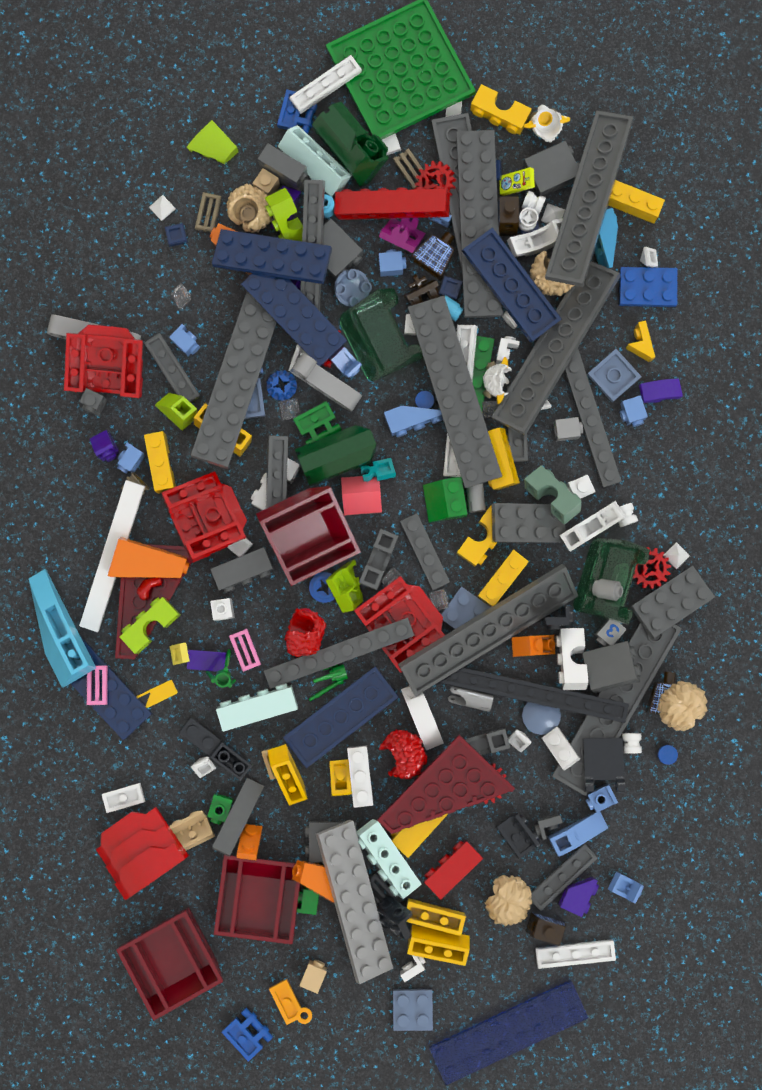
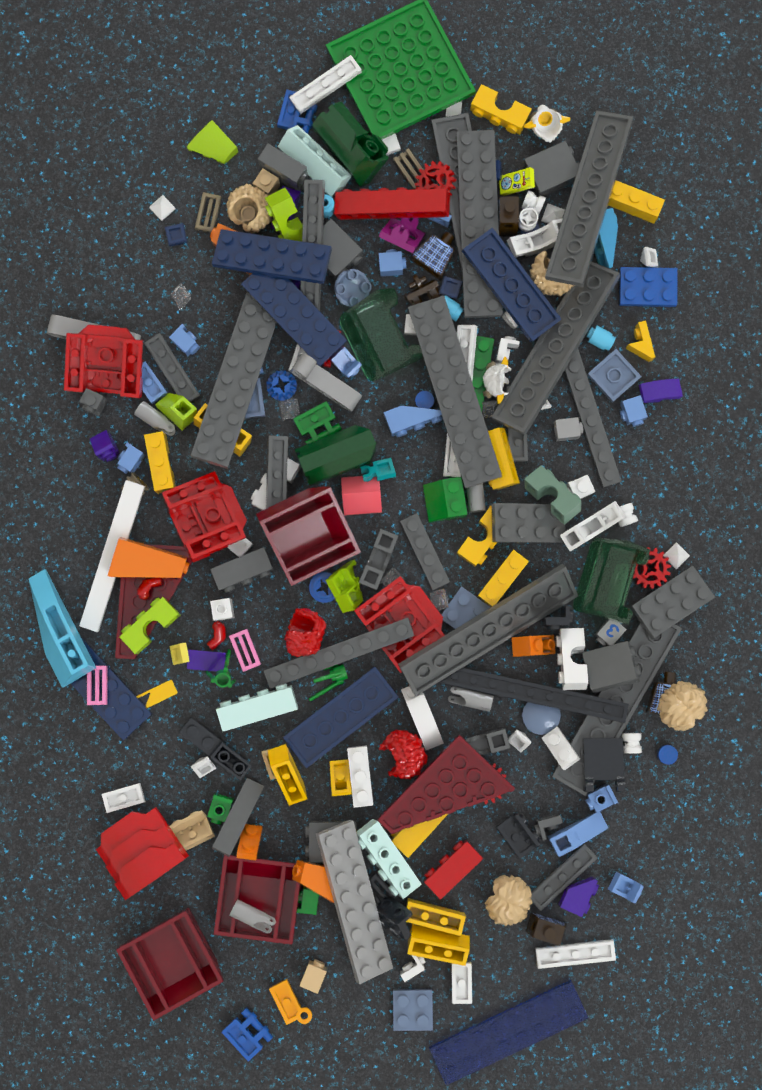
light grey brick [592,579,623,601] -> none
none -> light grey piece [134,401,175,436]
none -> medium blue plate [142,361,168,404]
none -> red arm [207,621,226,650]
none -> light grey piece [229,899,276,933]
none -> white plate [451,962,472,1004]
none -> medium azure brick [586,325,616,351]

